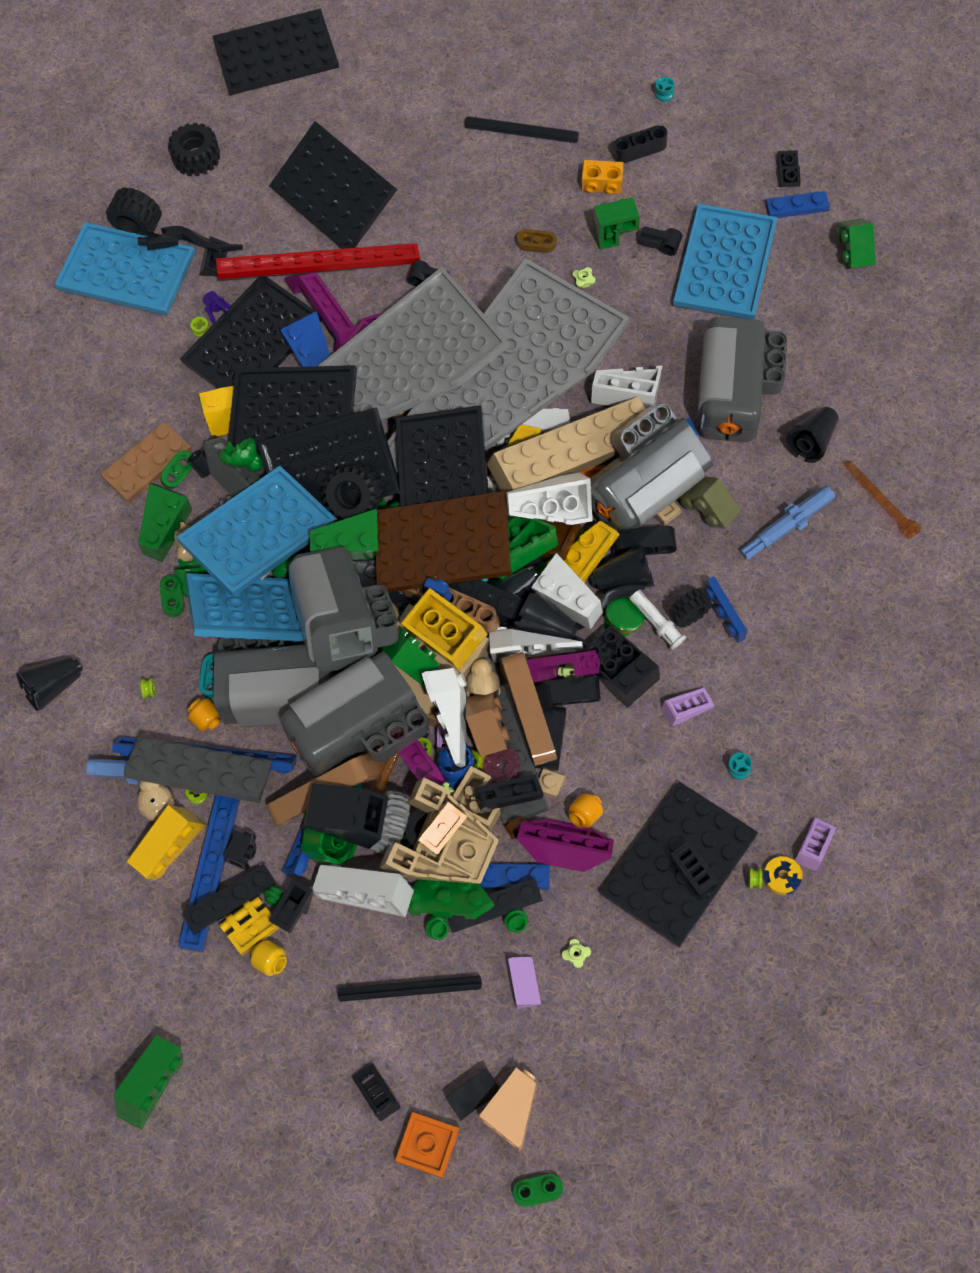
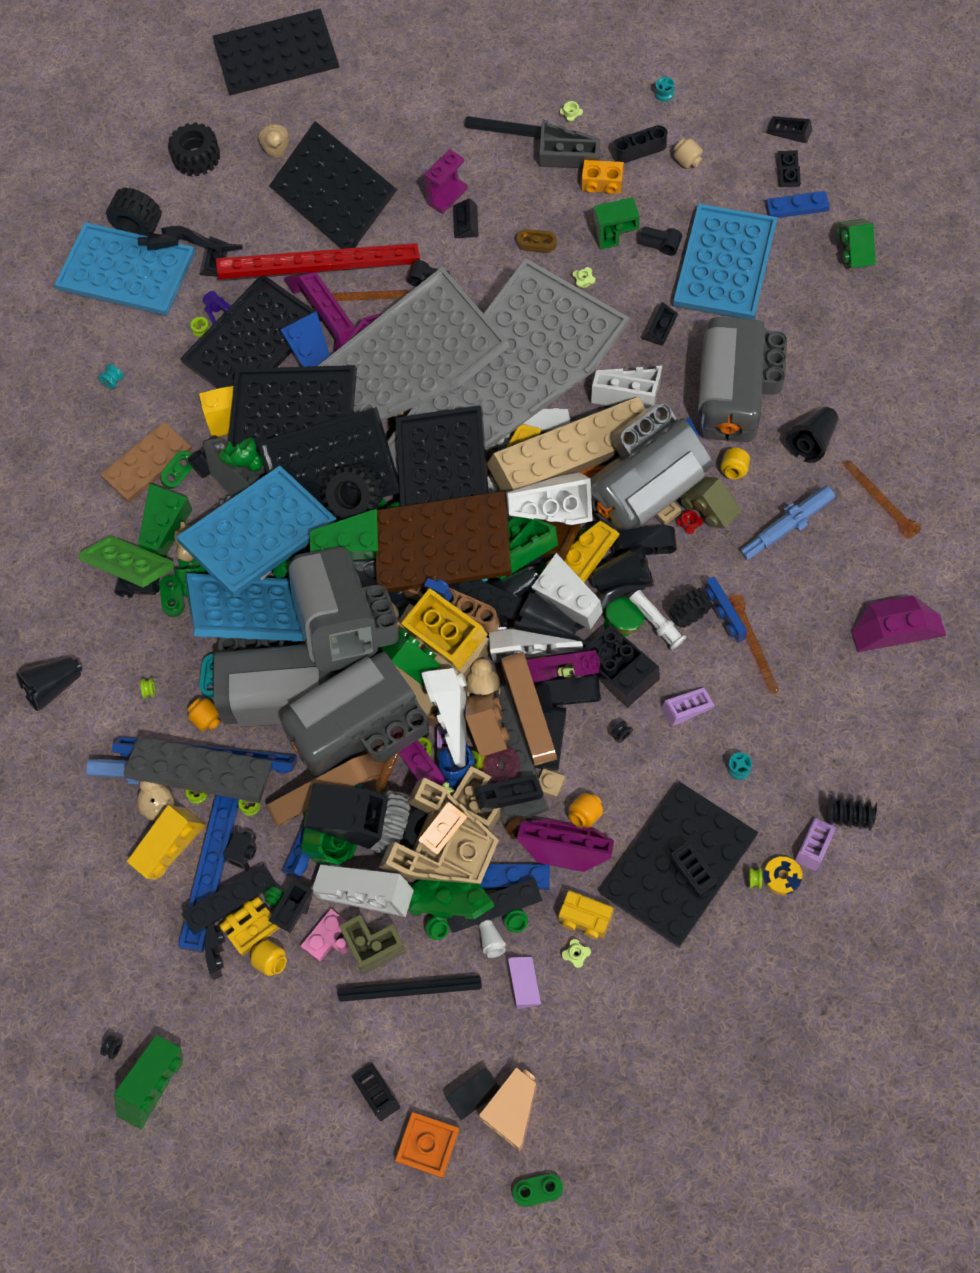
none -> bright green plate [79,535,174,587]
none -> teal wheel [98,364,124,390]
none -> black bush [100,1034,123,1060]
none -> black piece [114,577,160,598]
none -> black slope [205,923,226,980]
none -> lime bush [238,799,261,816]
none -> tan piece [258,123,289,158]
none -> bright pink plate [301,909,349,962]
none -> clear orange piece [312,290,409,306]
none -> olive brick [339,914,406,975]
none -> magenta panel [424,149,468,214]
none -> black slope [453,198,479,238]
none -> white cone [479,920,506,958]
none -> dark grey wedge [539,119,600,168]
none -> yellow brick [559,890,614,940]
none -> yellowish green plate [560,101,583,122]
none -> black bush [610,721,633,743]
none -> black slope [640,302,678,346]
none -> tan head [674,138,703,168]
none -> red plate [677,510,703,534]
none -> yellow head [720,448,750,480]
none -> clear orange piece [729,595,779,694]
none -> black slope [767,116,812,143]
none -> black piece [826,795,877,831]
none -> magenta wedge [852,595,946,652]

